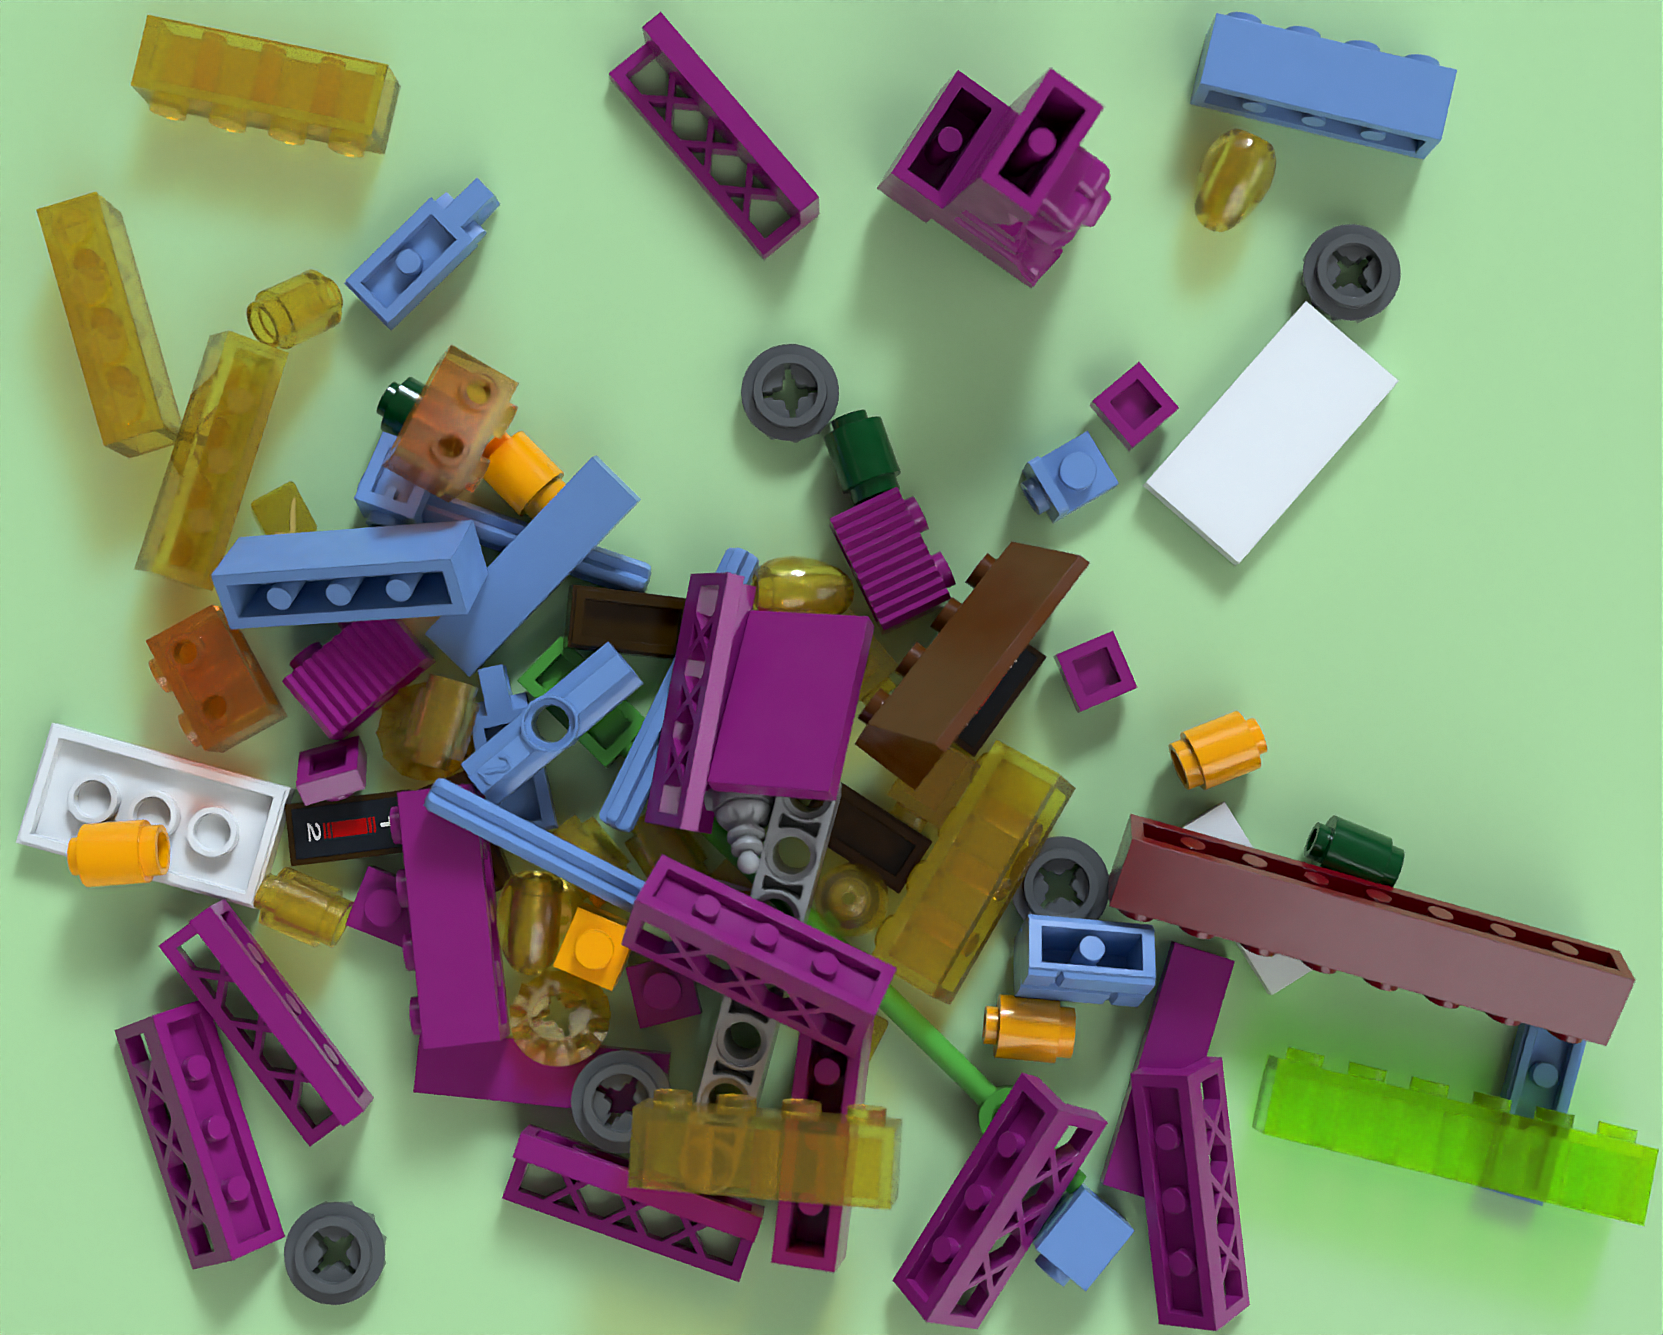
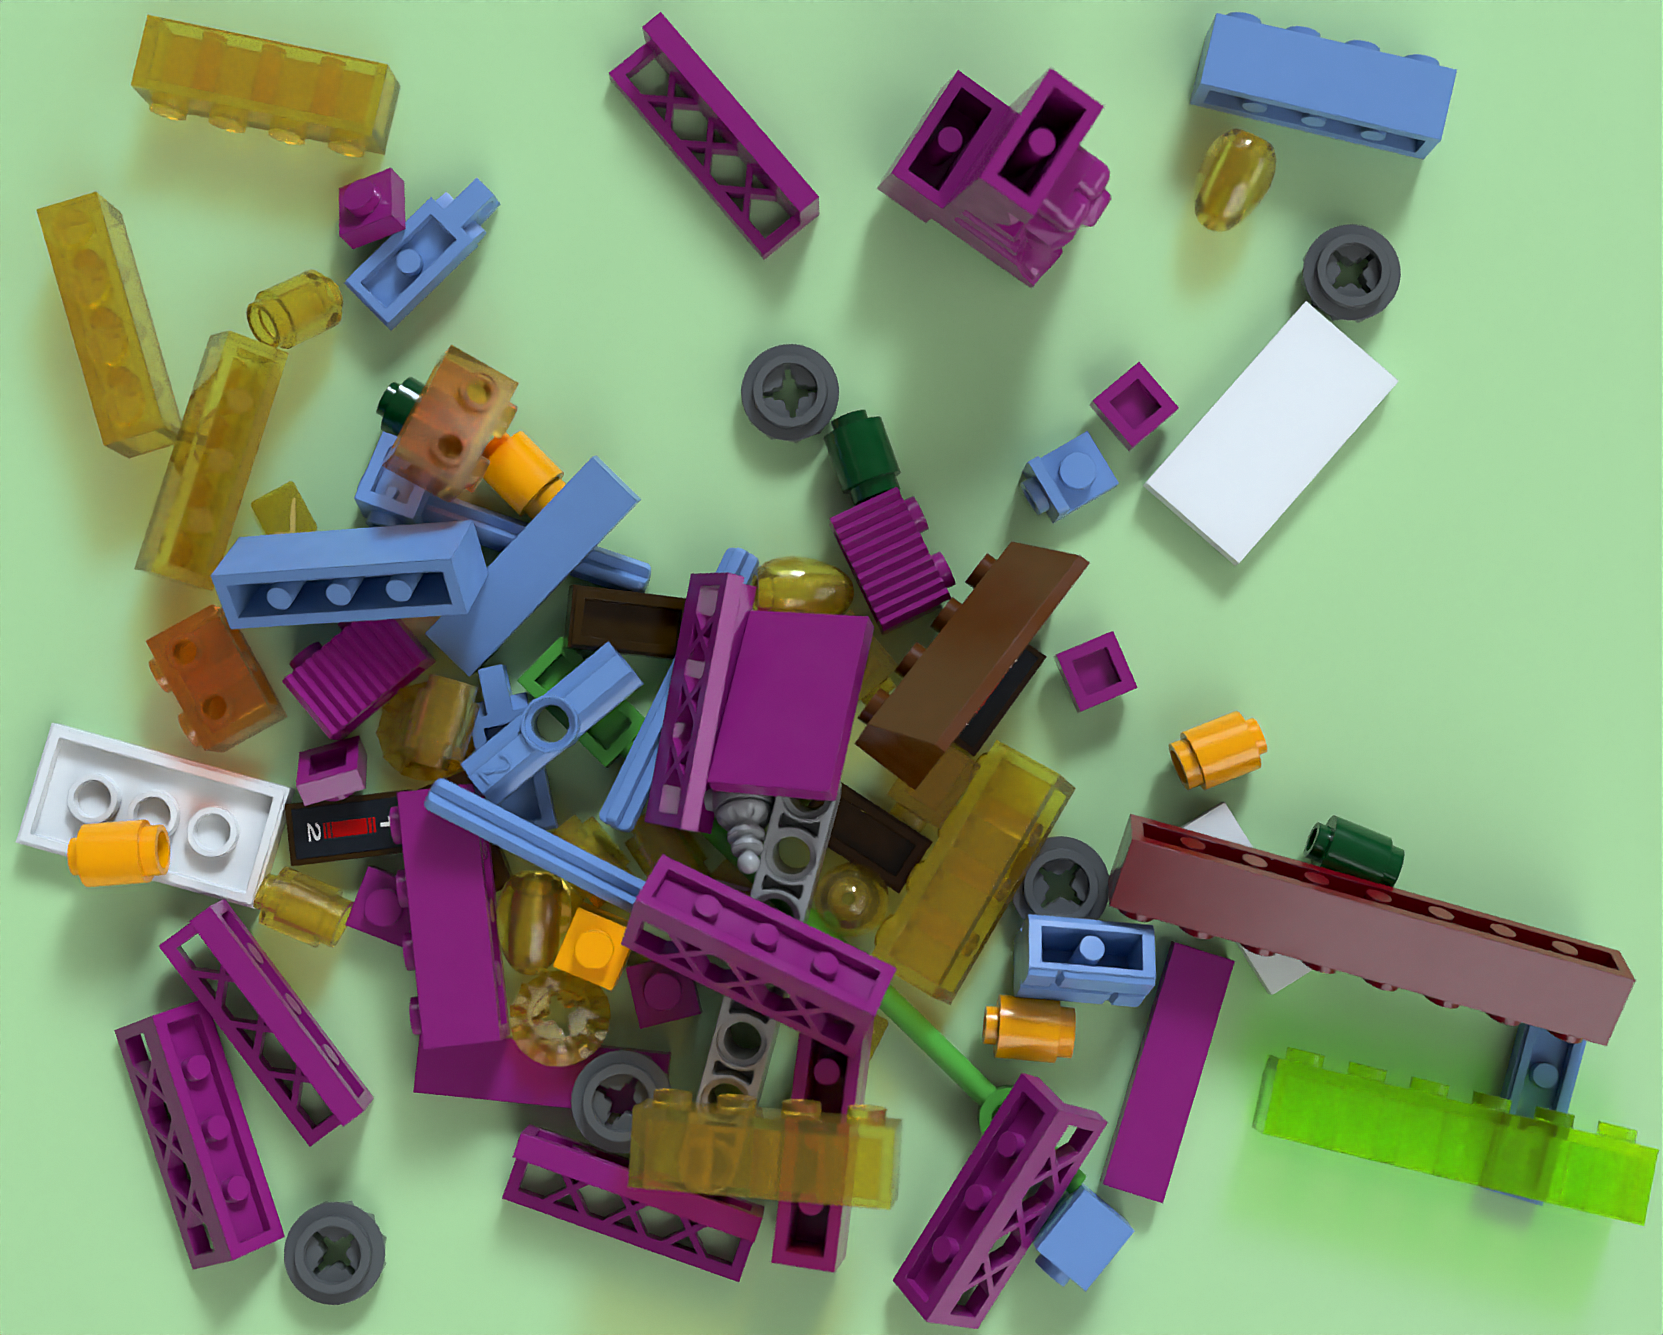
magenta fence [1130,1056,1250,1332] -> none
none -> magenta plate [339,168,406,249]

